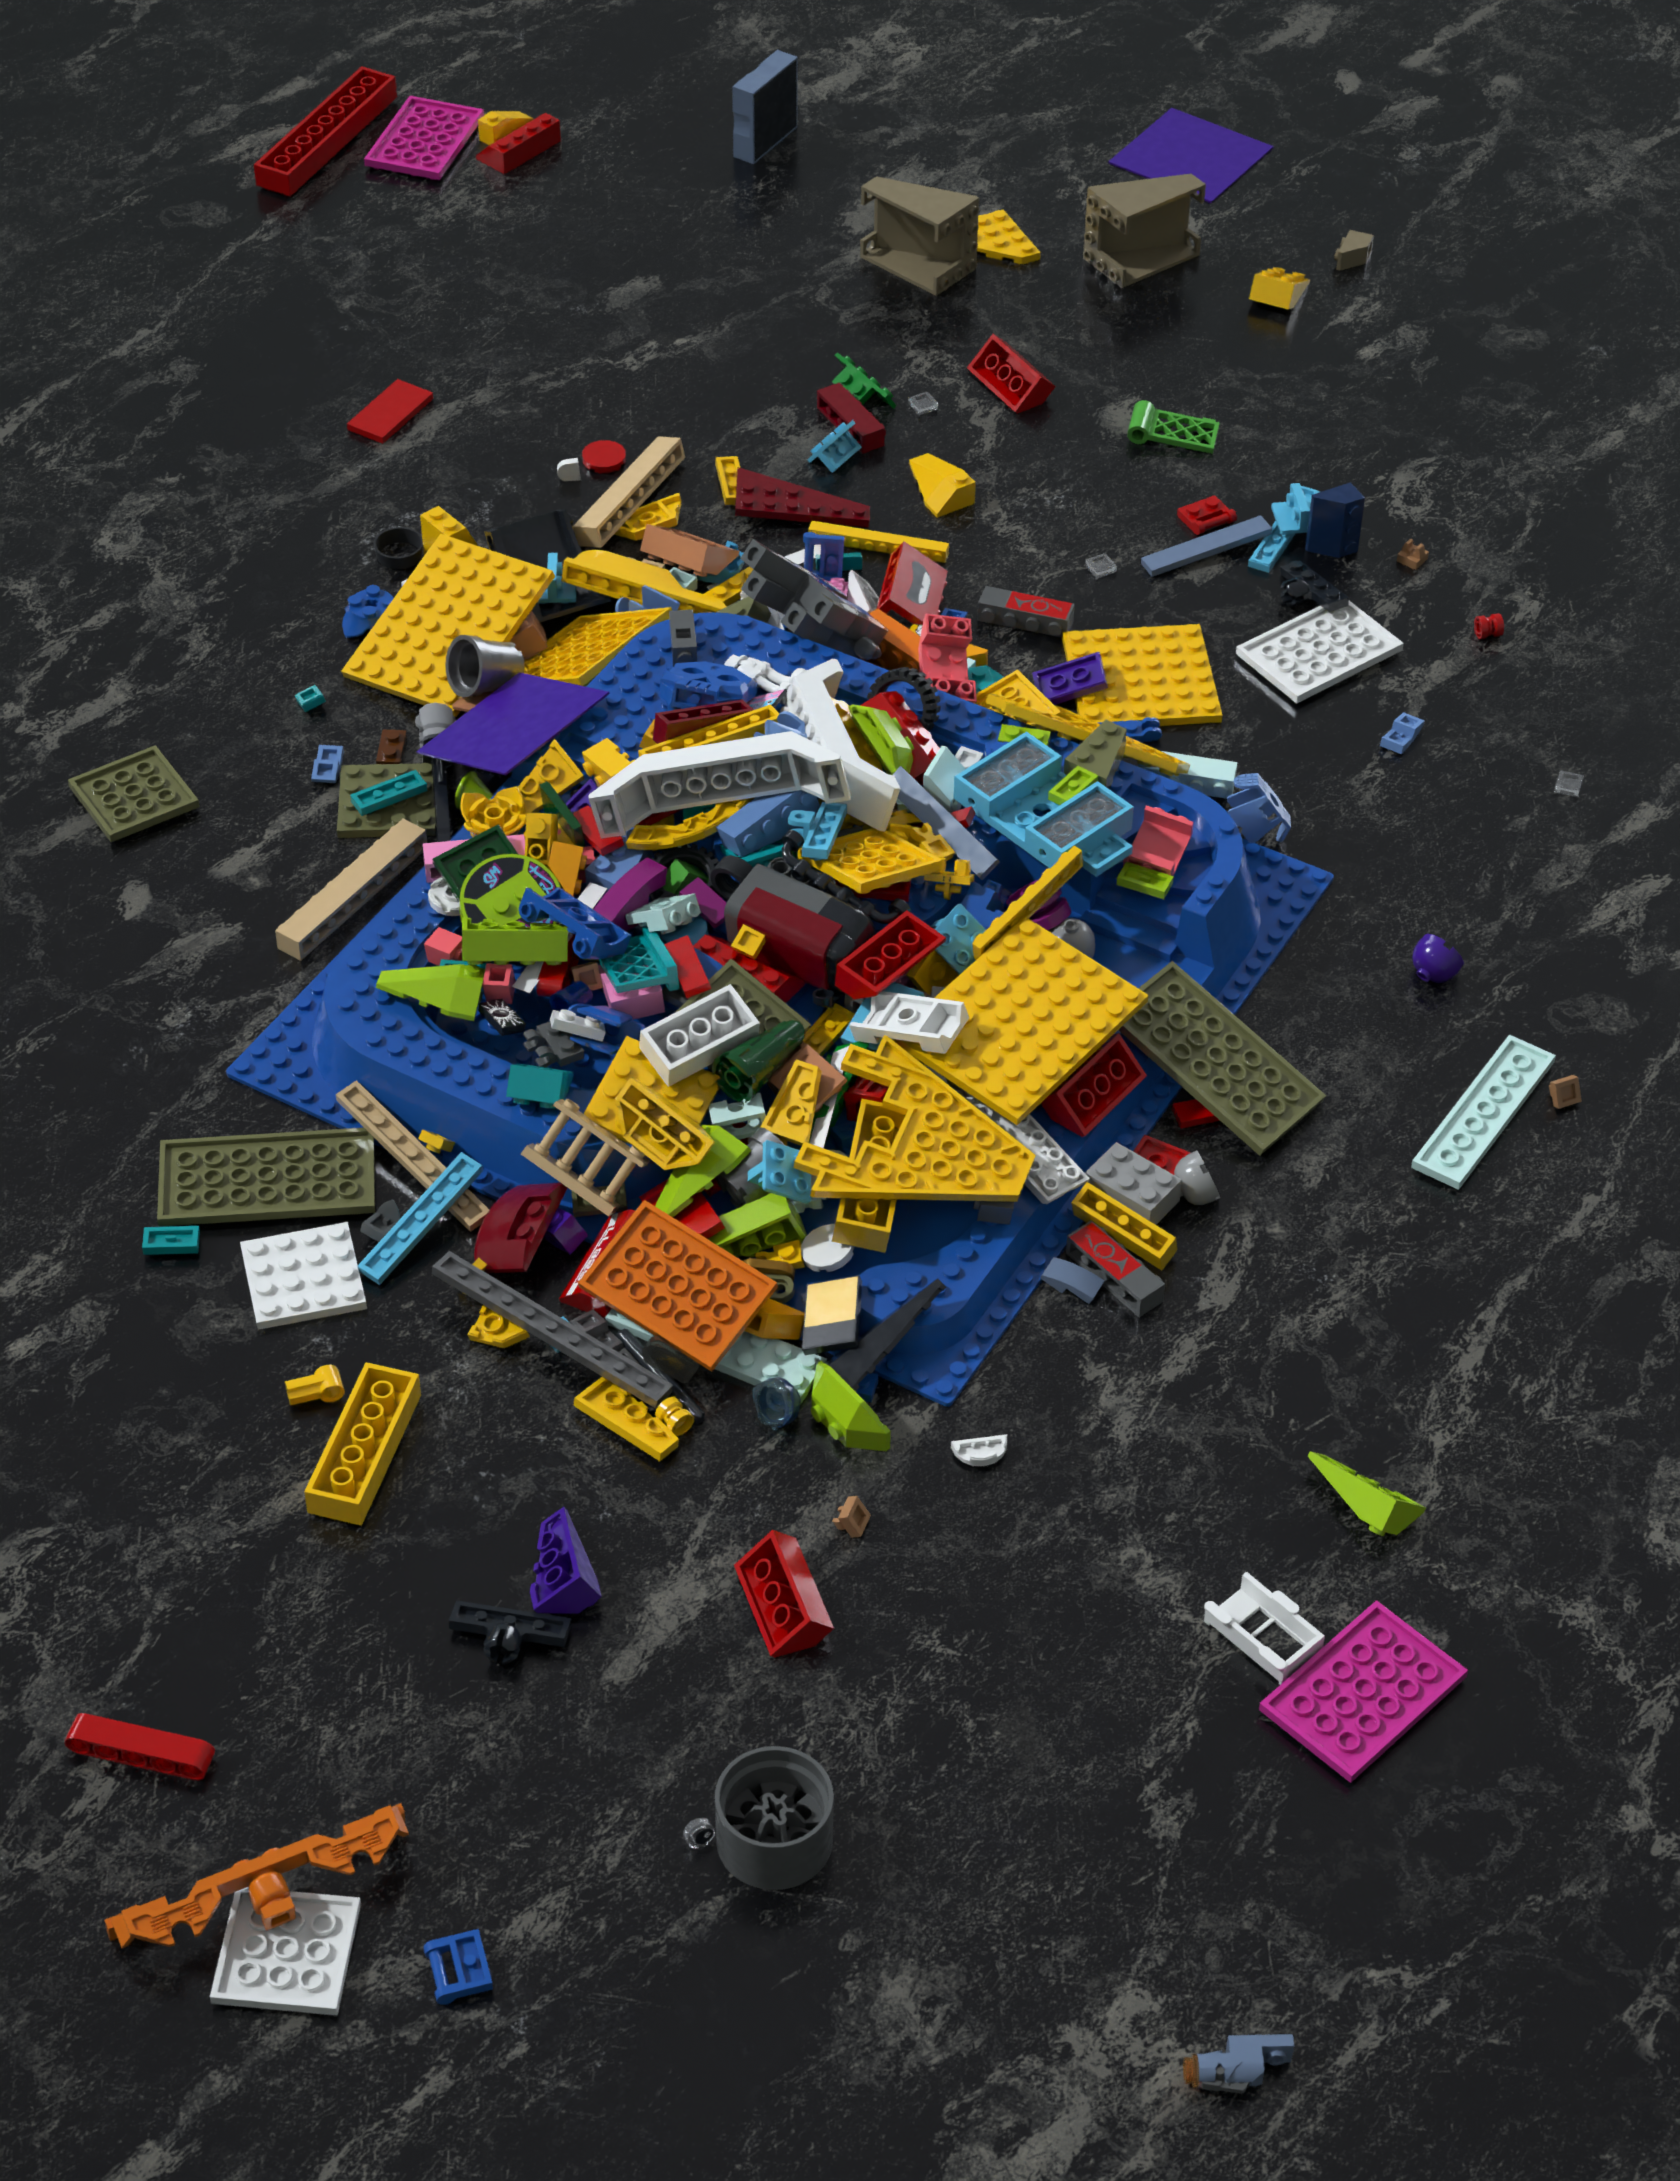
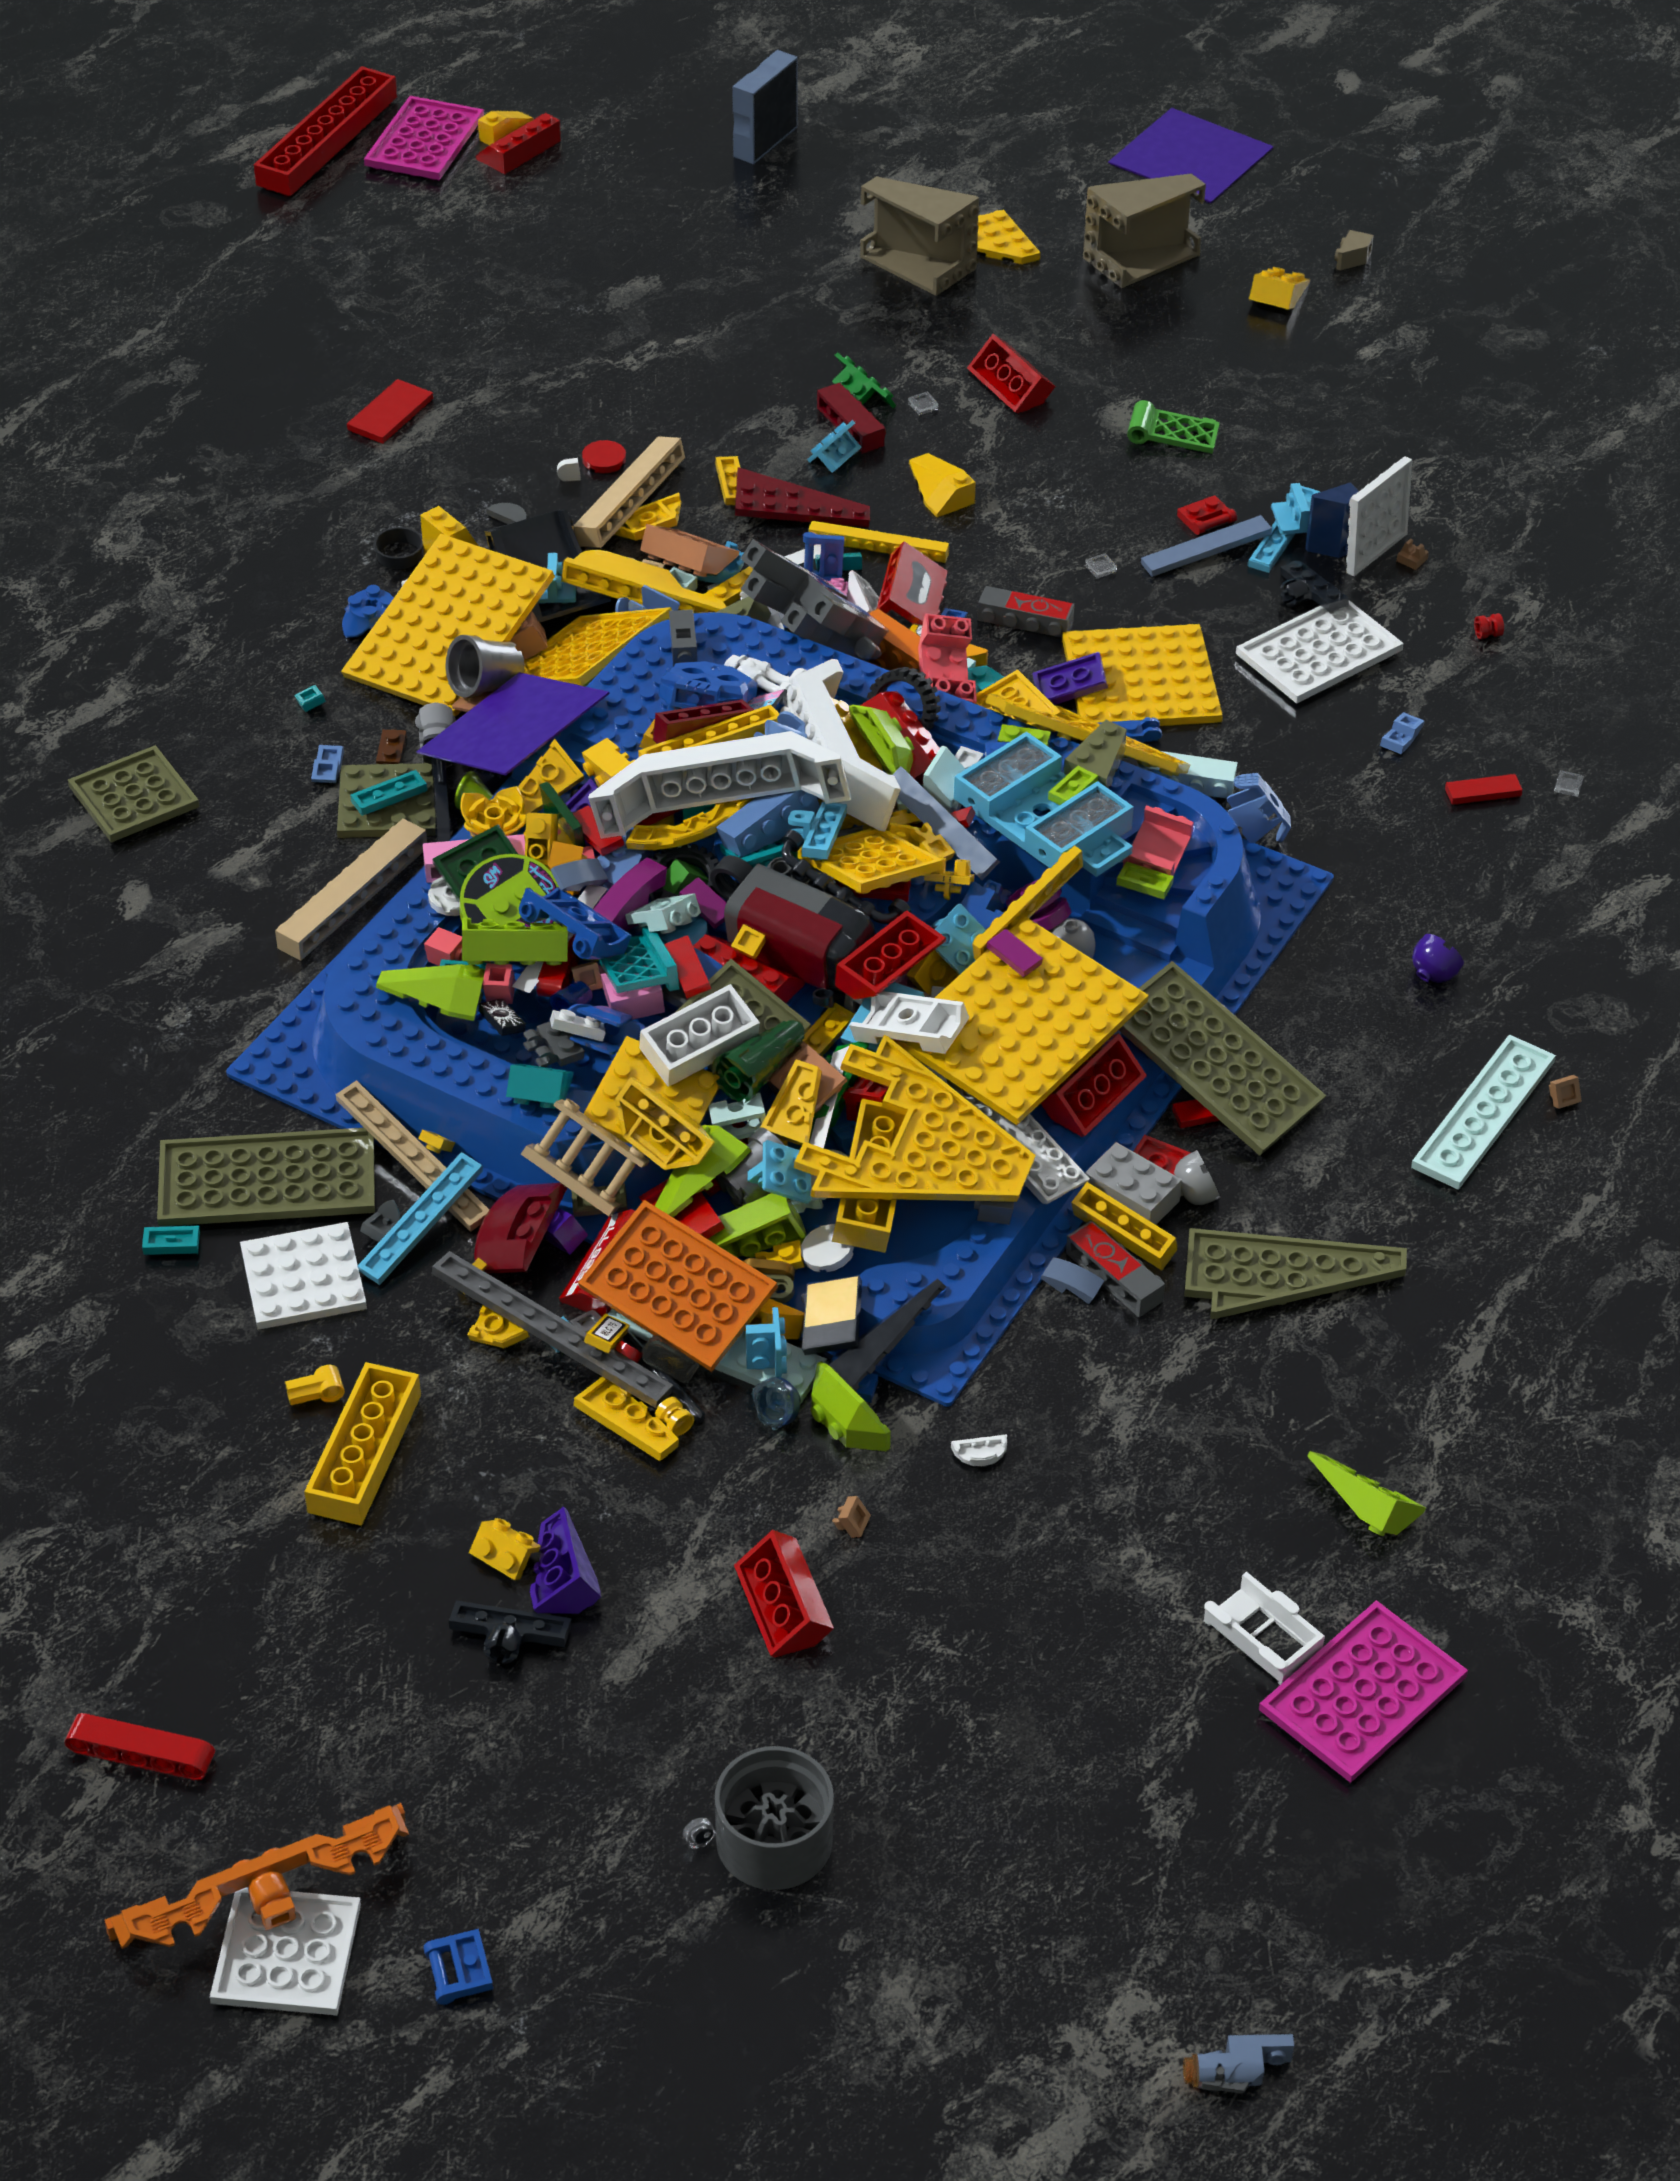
none -> yellow bracket [469,1518,541,1580]
none -> dark grey tile [486,503,527,524]
none -> sand blue slope [551,858,608,891]
none -> tile [584,1313,630,1353]
none -> red tile [614,1341,643,1364]
none -> medium azure bracket [746,1307,787,1378]
none -> magenta tile [987,929,1043,978]
none -> olive wing [1184,1228,1407,1319]
none -> white plate [1346,456,1412,576]
none -> red tile [1445,774,1523,805]

